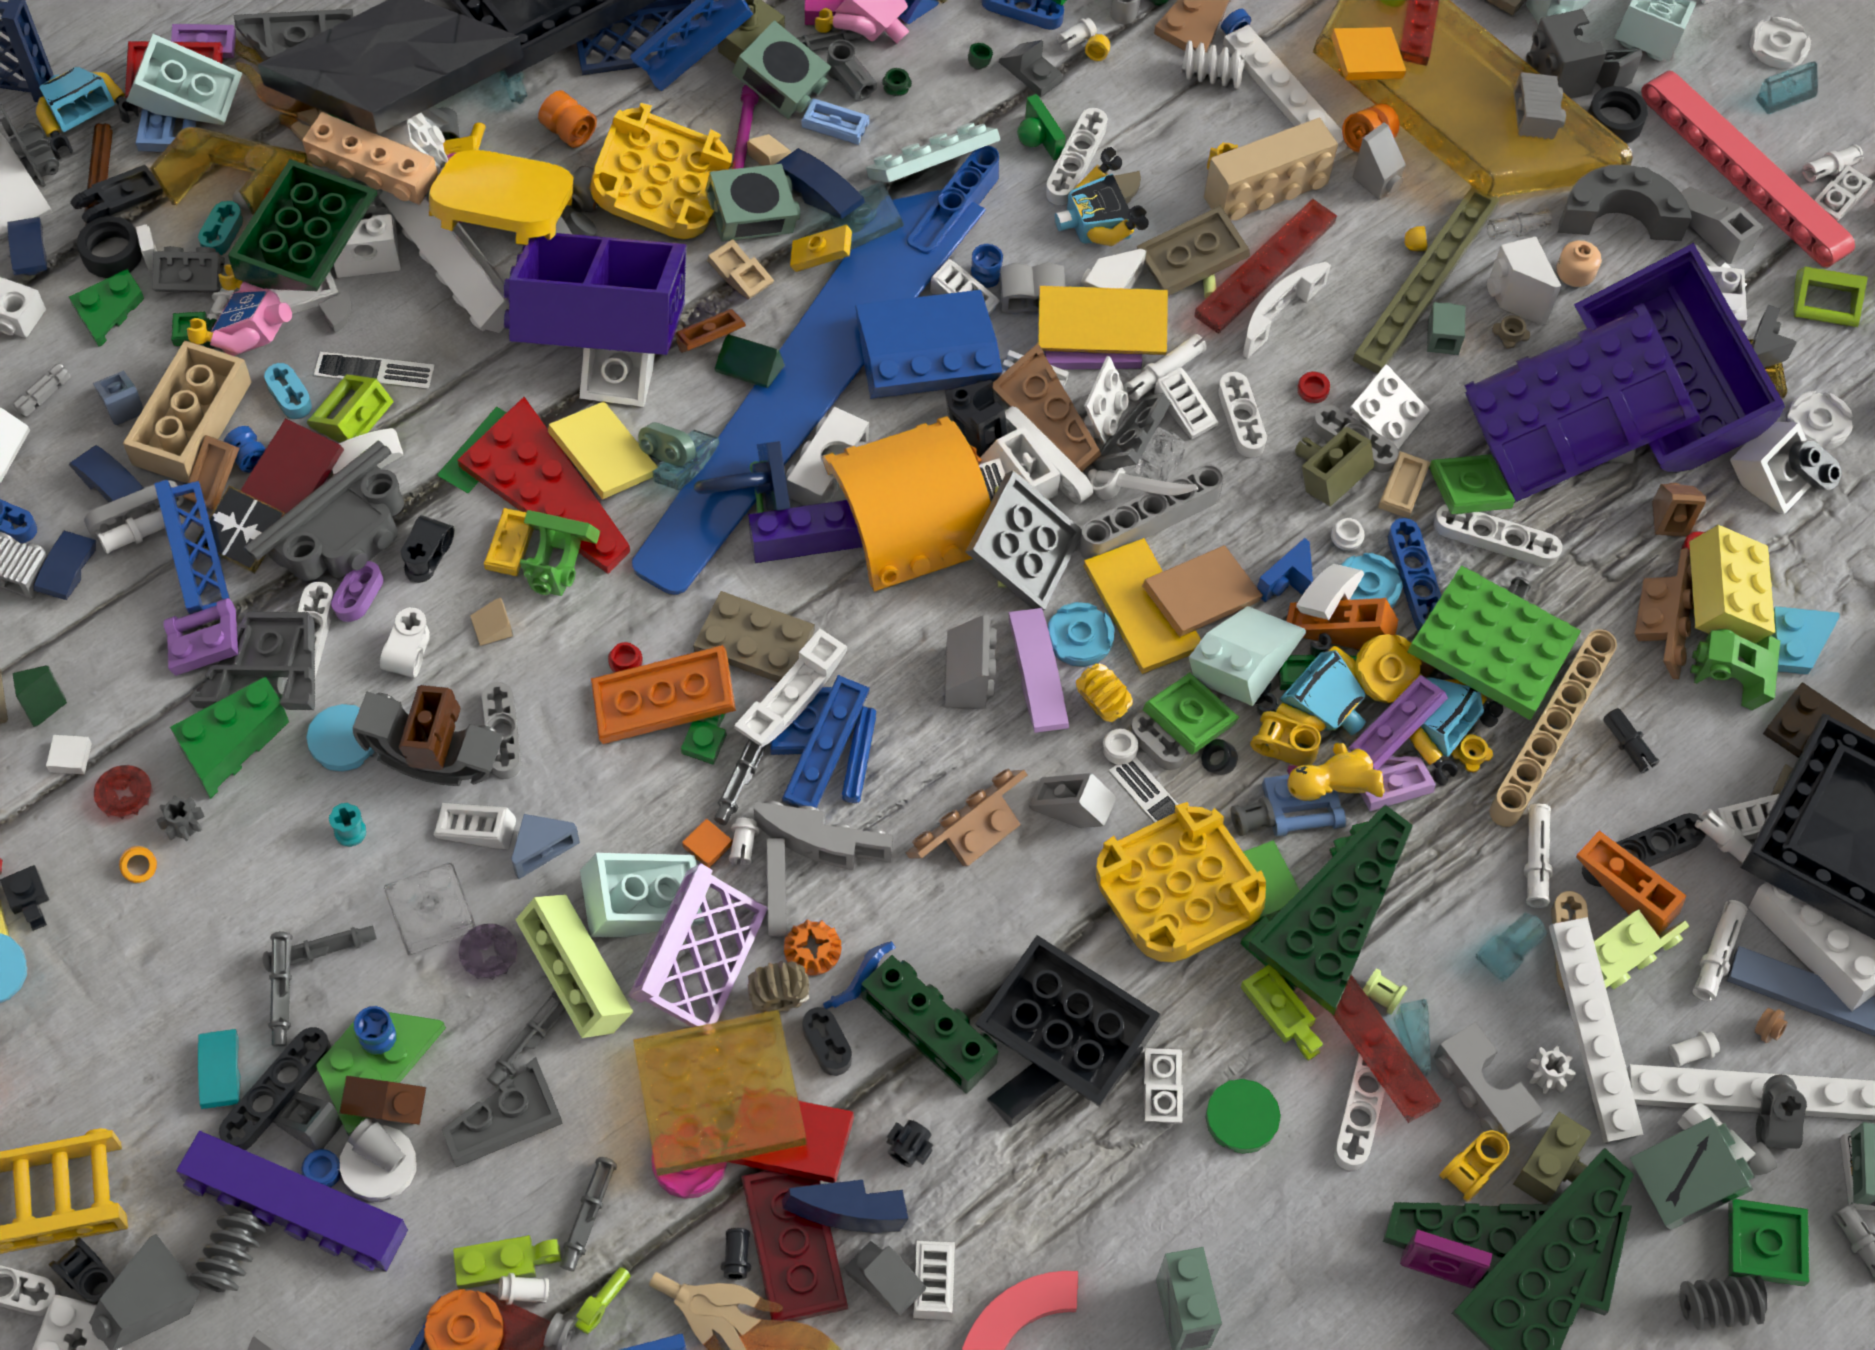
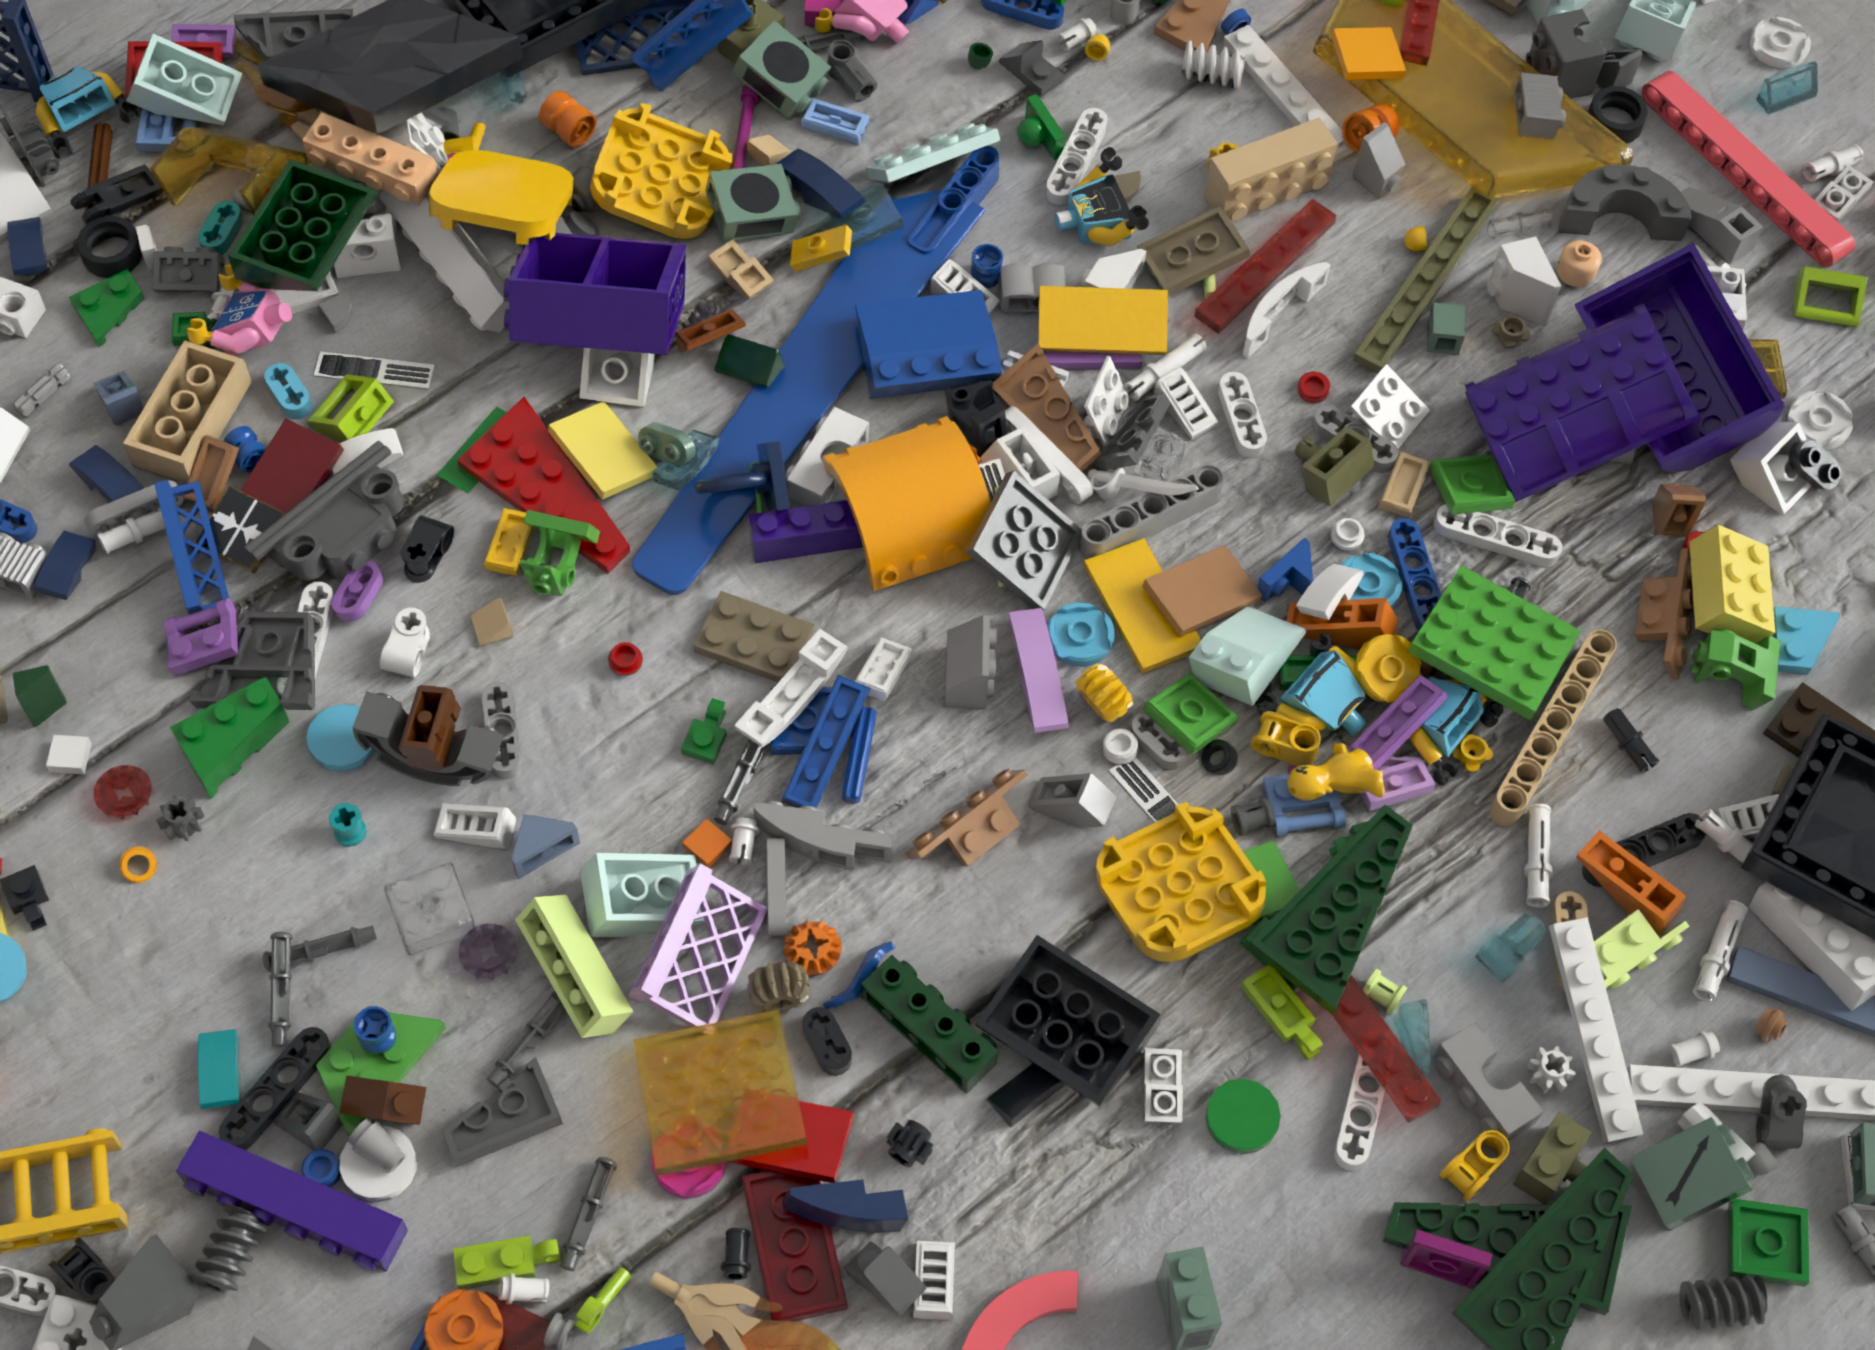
orange tile [591,645,736,744] -> none
dark green plate [882,68,912,96] -> none
dark grey slope [1751,304,1796,368] -> none
none -> white plate [855,637,912,701]

